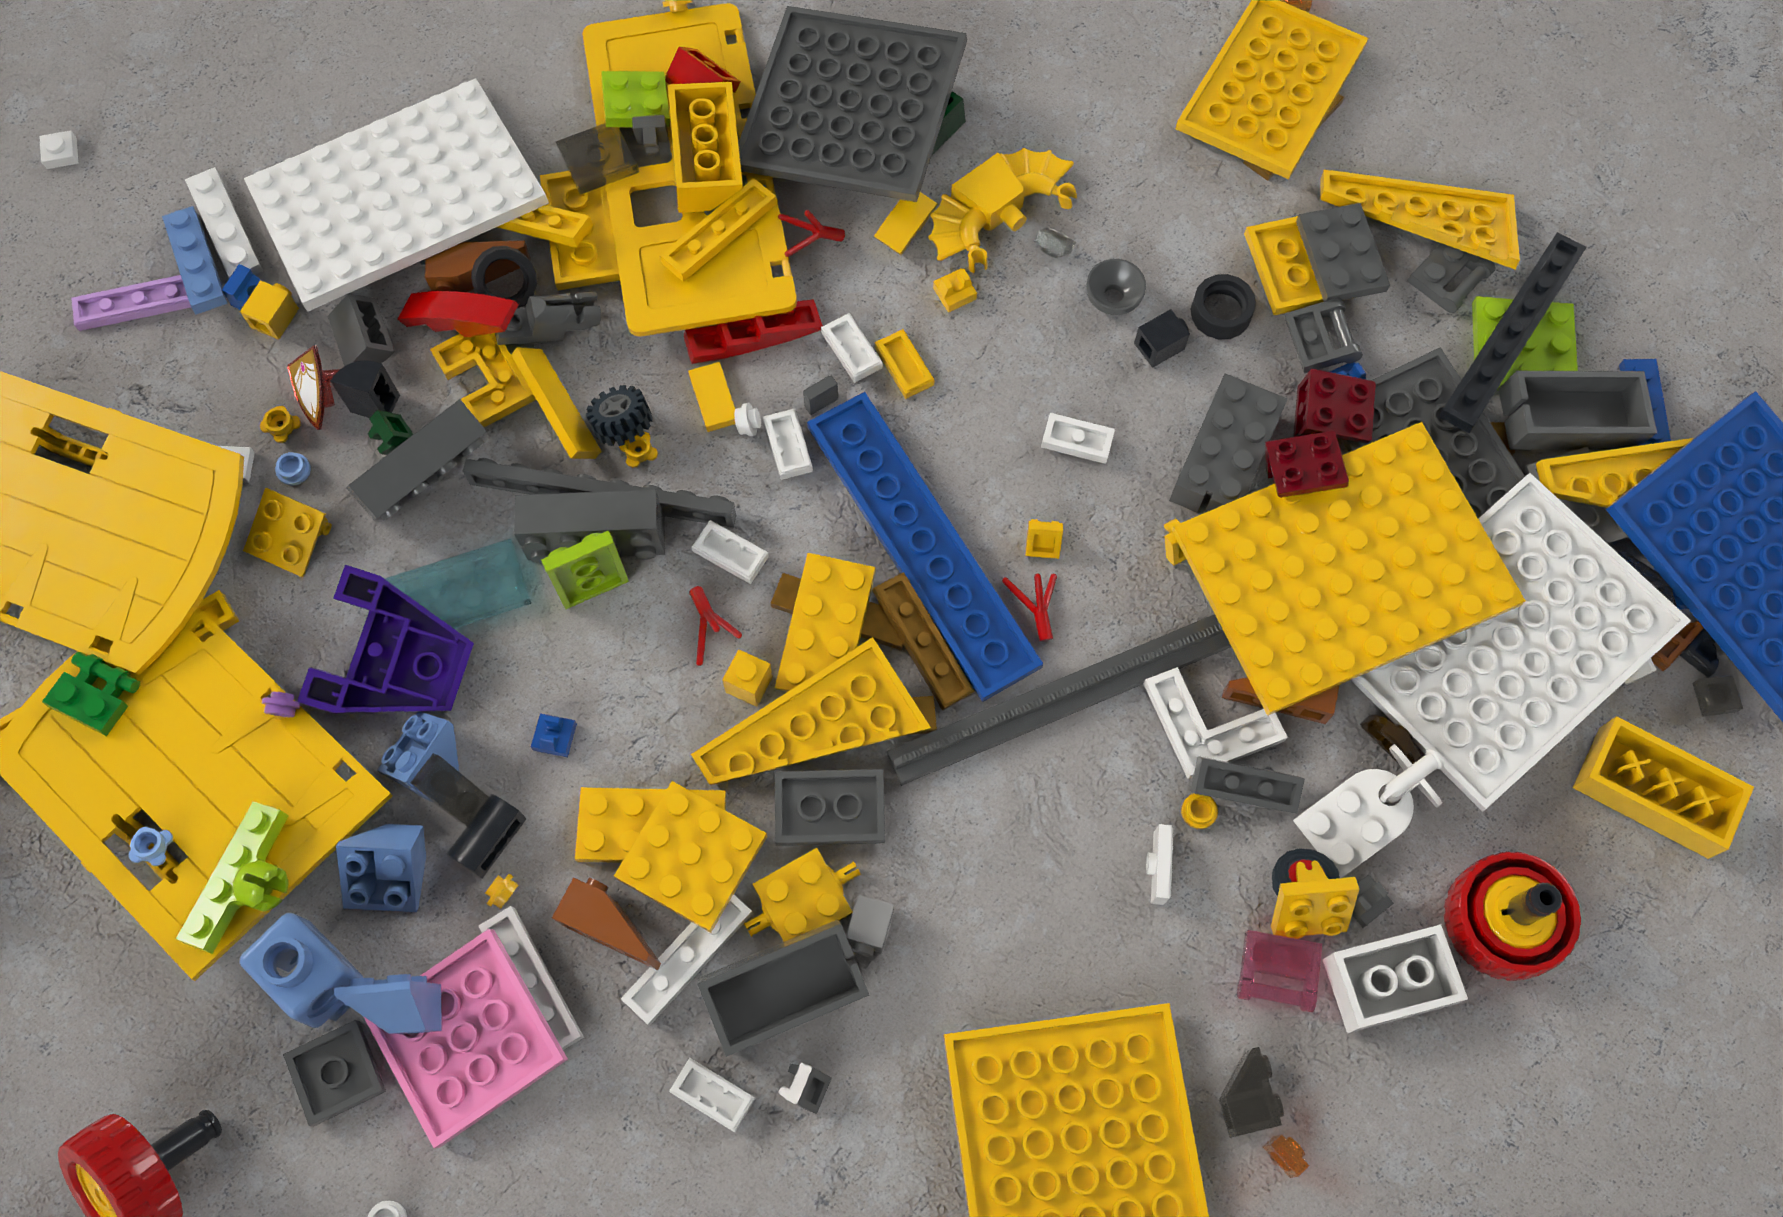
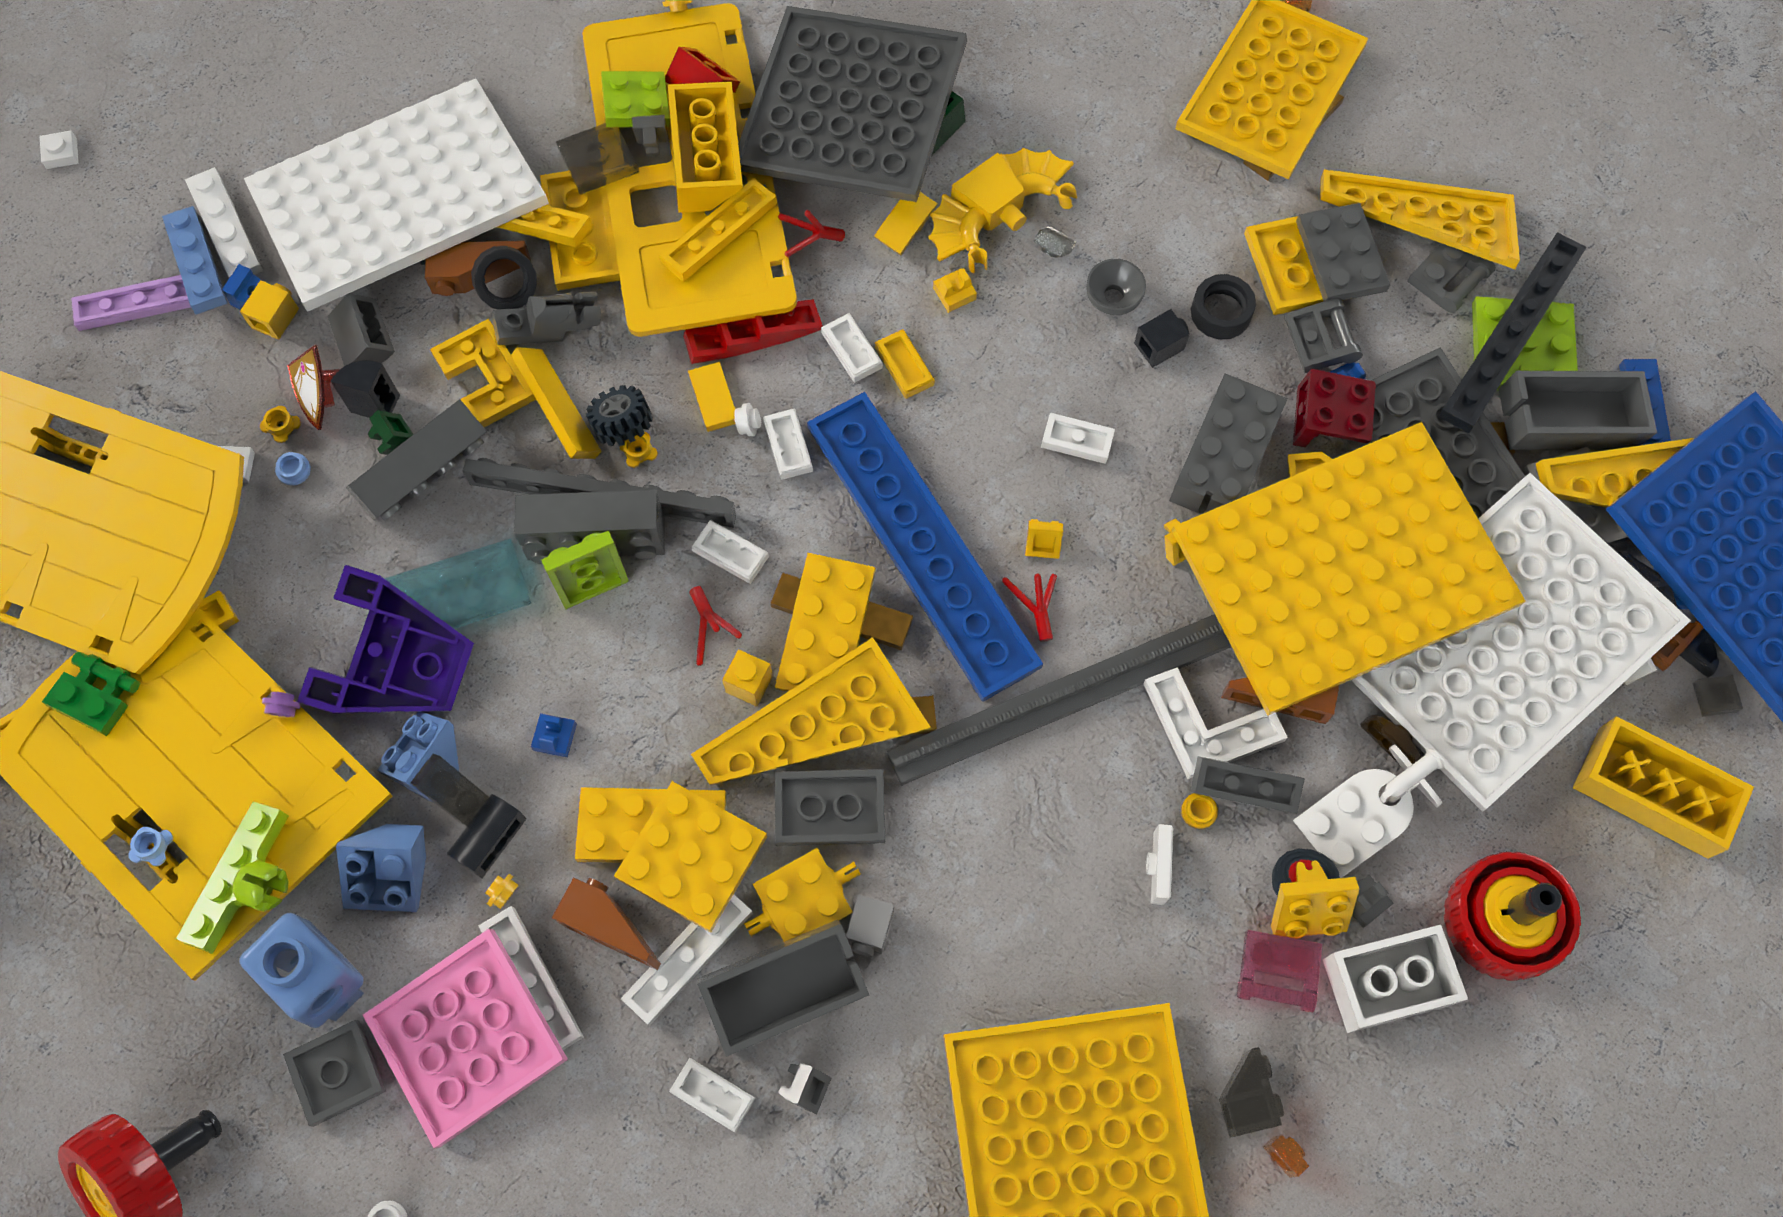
yellow hinge [243,488,332,577] -> none
medium blue slope [334,974,442,1034] -> none
red slope [397,291,519,337] -> none
dark grey tile [803,375,838,415] -> none
pearl gold tile [872,572,975,711] -> none
dark red bracket [1265,431,1349,498] -> none

